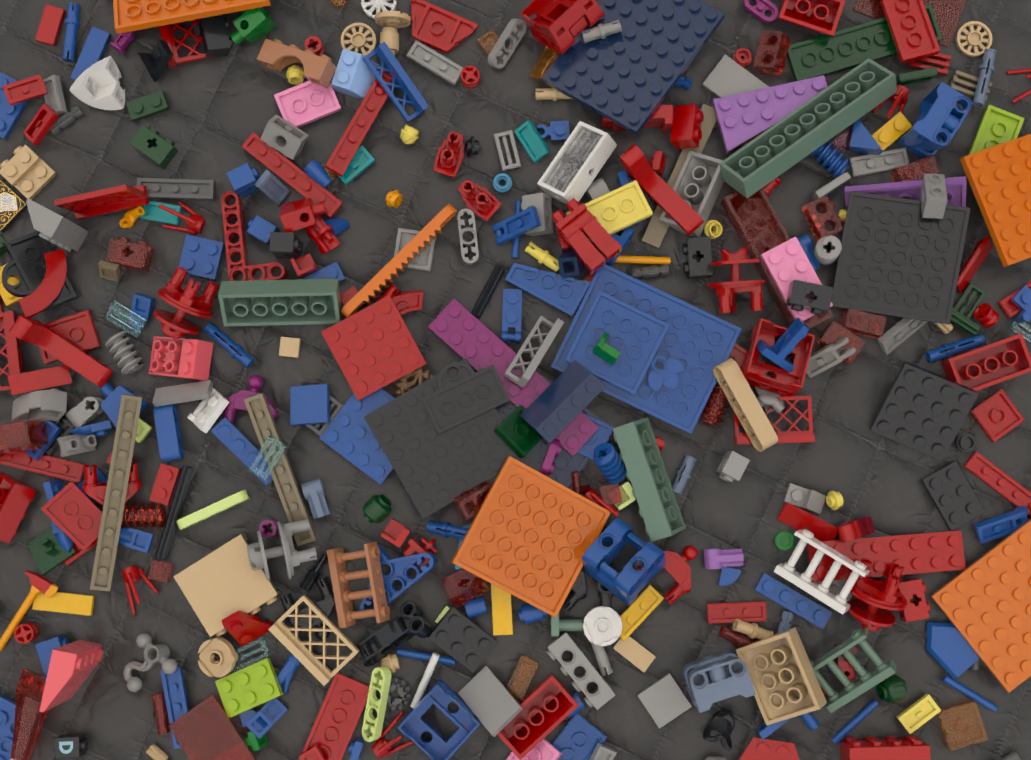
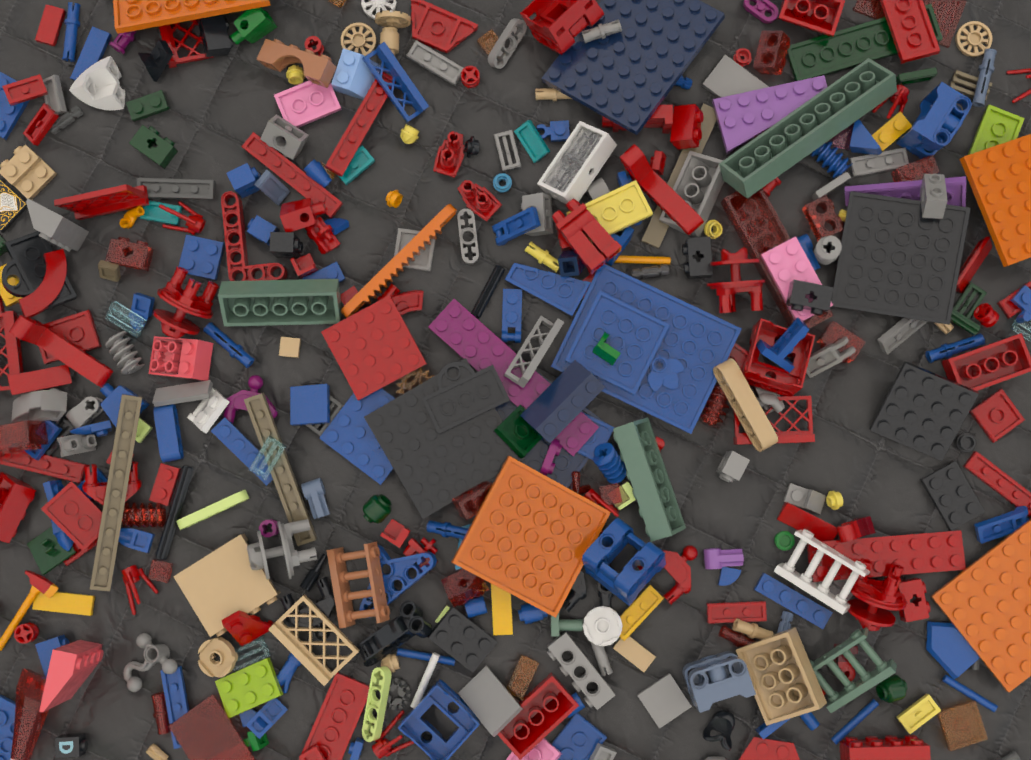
blue bar [511,201,522,259] -> none
clear orange plate [529,47,560,82] -> none
sand blue pin [672,455,697,495] -> none
clear red brick [839,308,887,339] -> none
red tile [909,53,951,76] -> none

